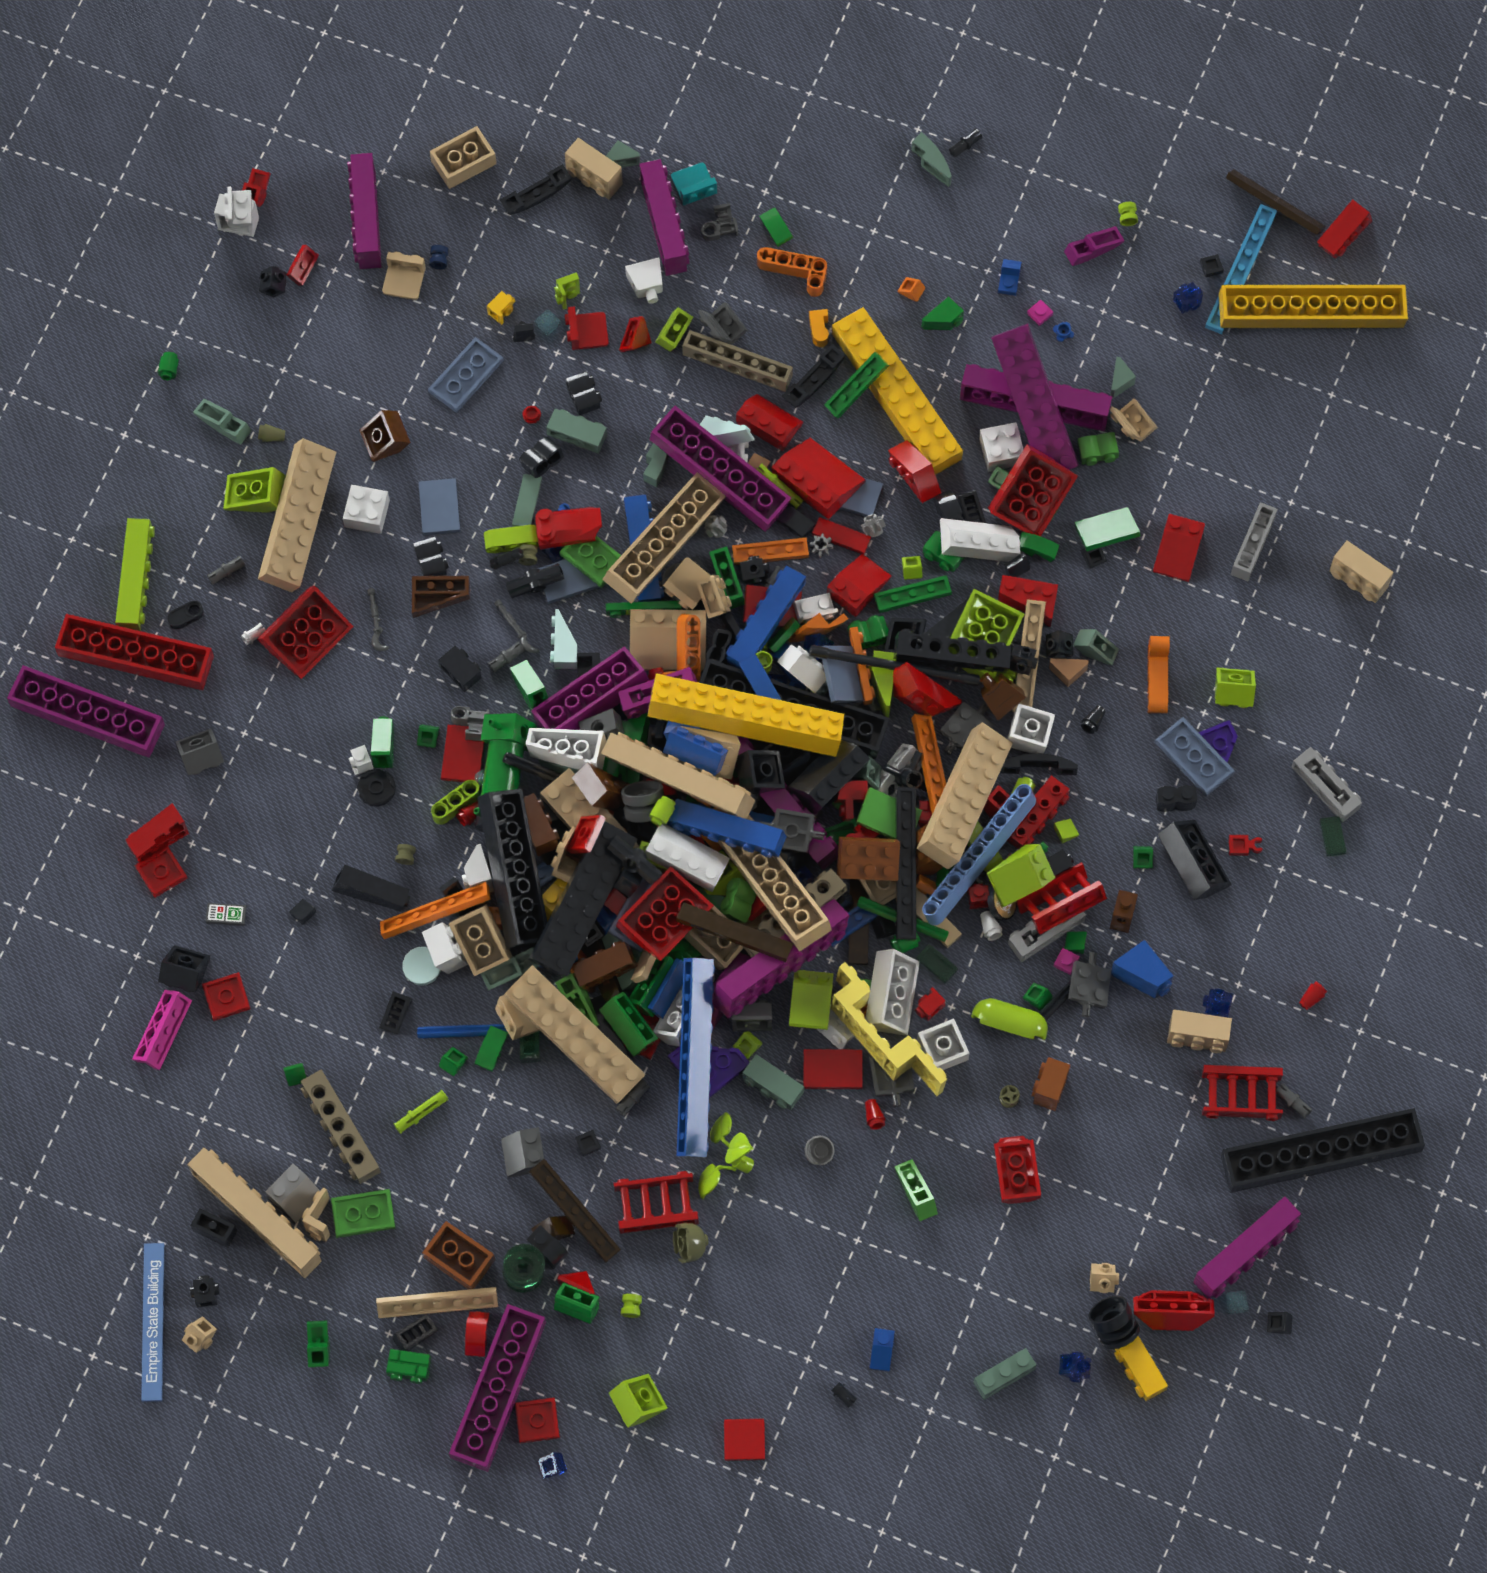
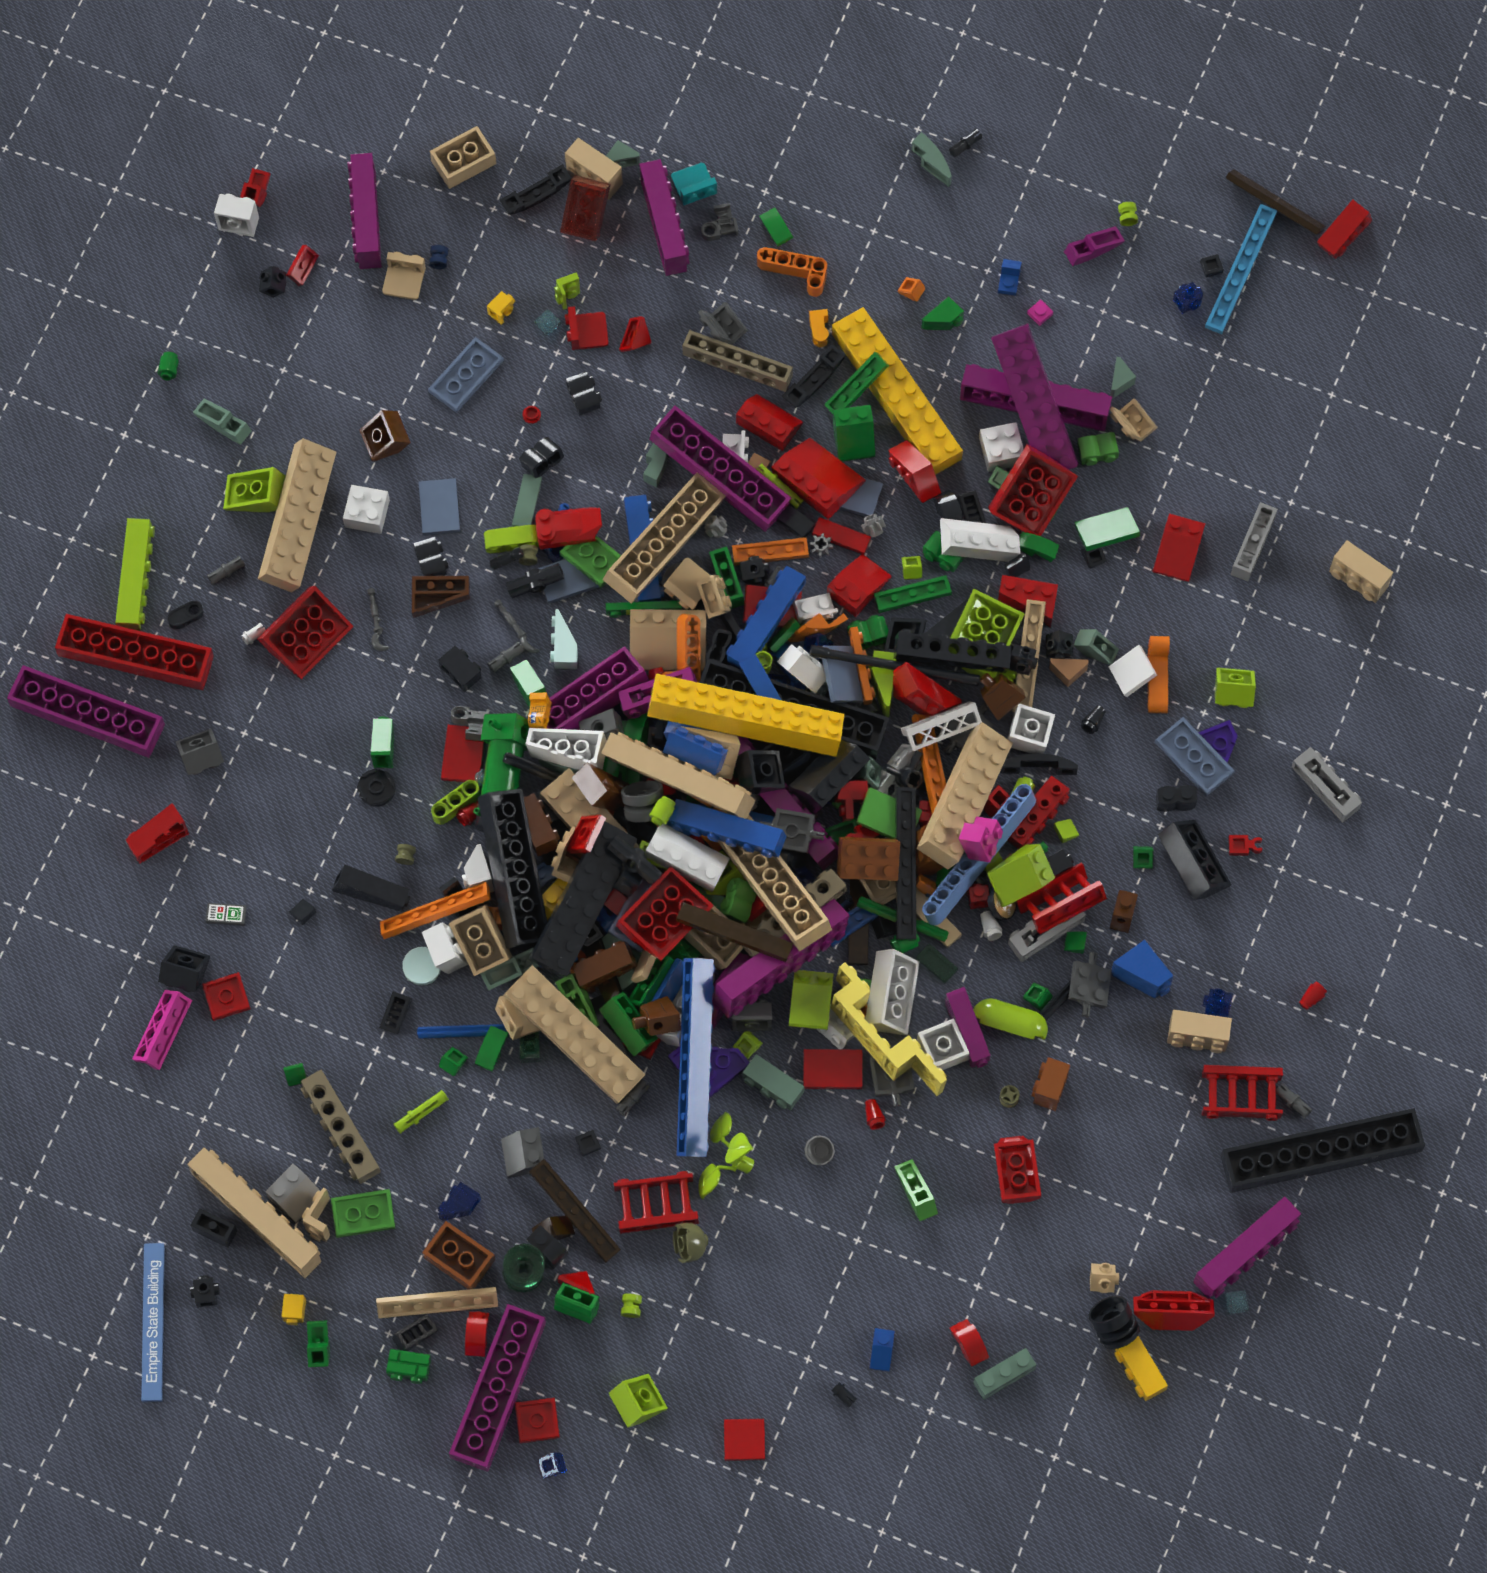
red tile [134,846,188,898] -> none
tan brick [182,1316,217,1353] -> none
white bracket [224,187,252,228] -> none
olive cone [258,424,285,442] -> none
white brick [349,745,373,776] -> none
green slope [417,725,439,748] -> none
black tile [513,321,535,342] -> none
sand green brick [546,409,607,454] -> none
black panel [577,652,600,677] -> none
white torso [625,258,663,304] -> none
lime brick [655,307,693,352] -> none
light aqua slope [700,416,755,446] -> none
red brick [915,987,946,1021] -> none
blue plate [1053,322,1074,342] -> none
dark pink plate [1053,948,1080,975] -> none
clear blue brick [1059,1352,1092,1382] -> none
yellow brick [1219,285,1408,328] -> none
black slope [1267,1312,1293,1334] -> none
clear green tile [1320,816,1346,857] -> none
none -> yellow brick [282,1294,306,1325]
none -> clear blue slope [438,1181,481,1221]
none -> light orange leg [528,692,552,729]
none -> clear red brick [560,175,611,241]
none -> reddish brown torso [632,996,681,1036]
none -> green slope [833,405,875,462]
none -> white fence [901,701,982,751]
none -> magenta slope [945,987,991,1068]
none -> red brick [950,1319,989,1367]
none -> dark pink brick [959,816,1003,863]
none -> white tile [1109,645,1157,697]

